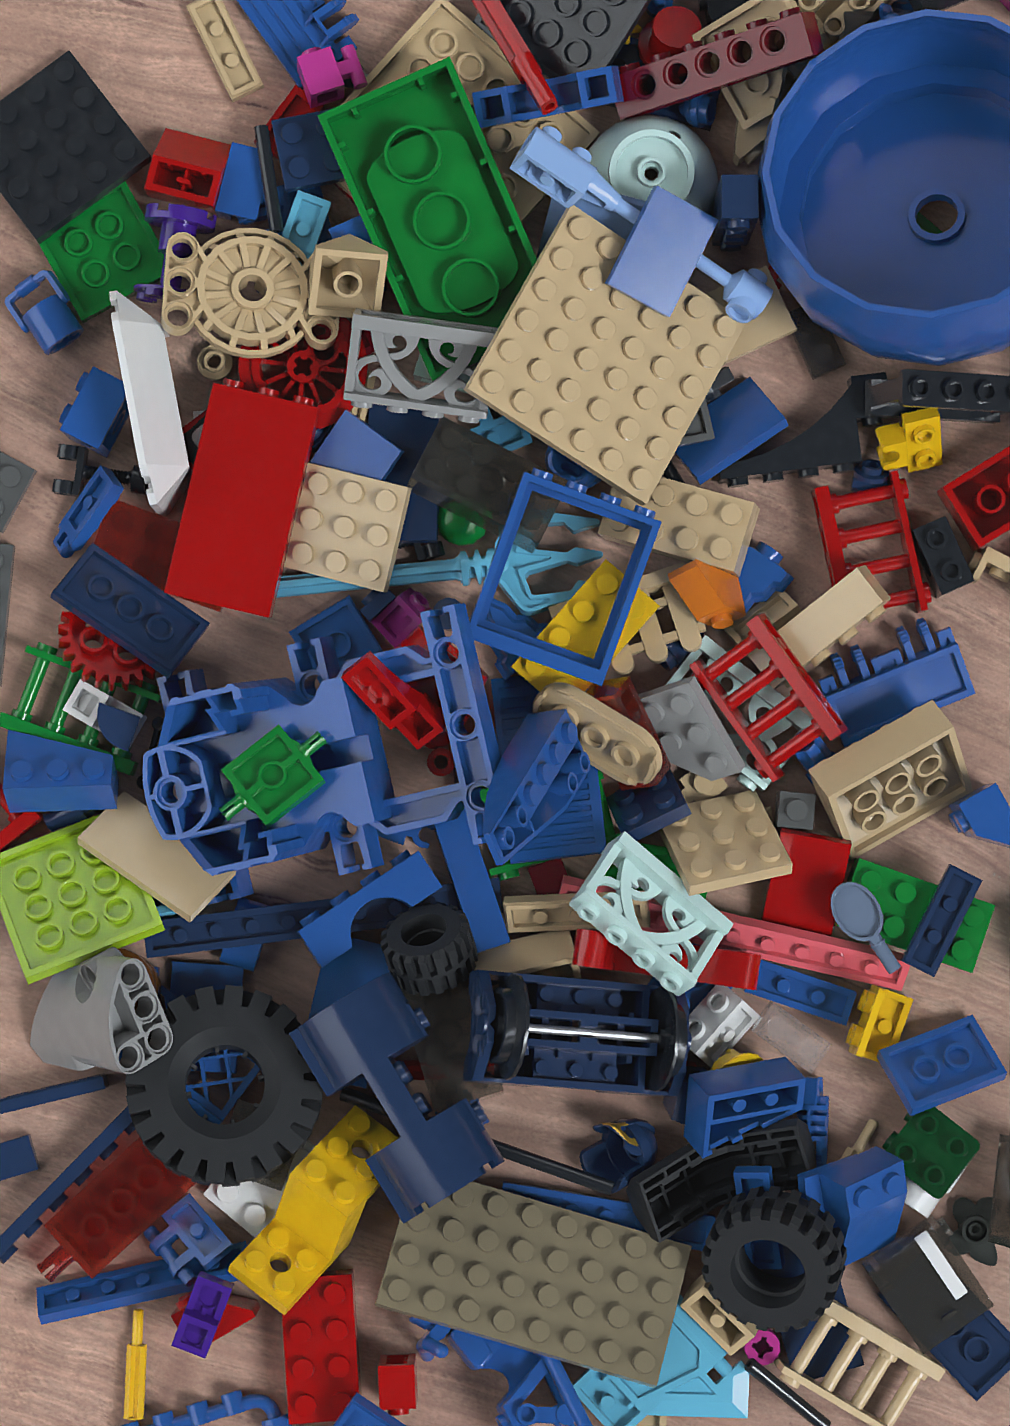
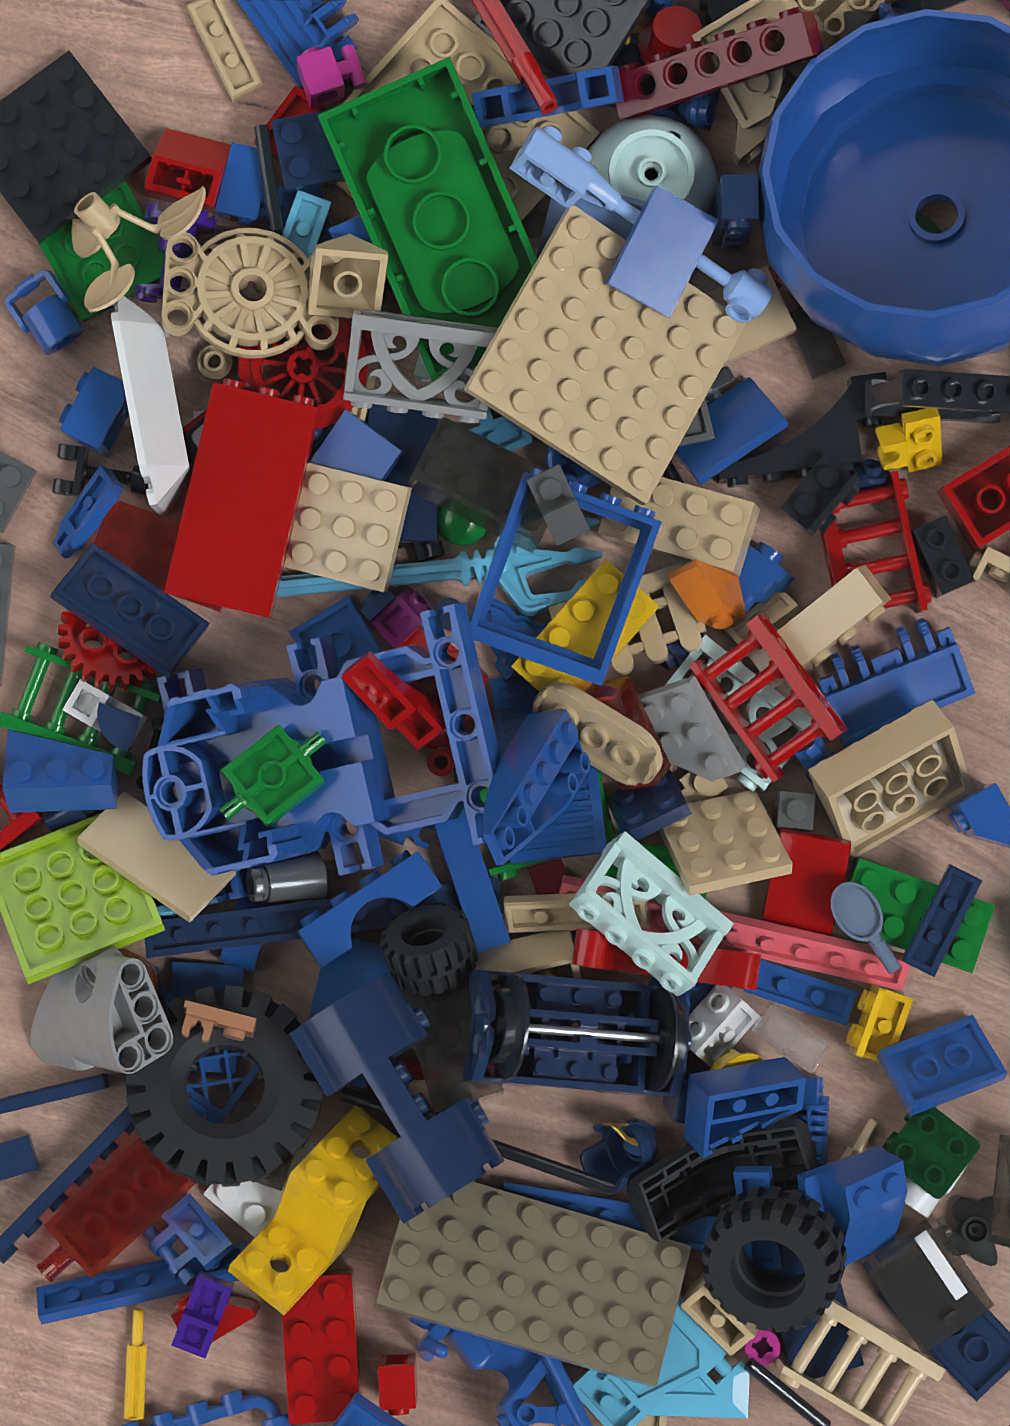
none -> tan plant [72,186,206,313]
none -> nougat plate [182,1000,257,1043]
none -> dark grey plant [245,851,327,903]
none -> dark grey slope [526,464,590,546]
none -> black bracket [779,453,860,536]

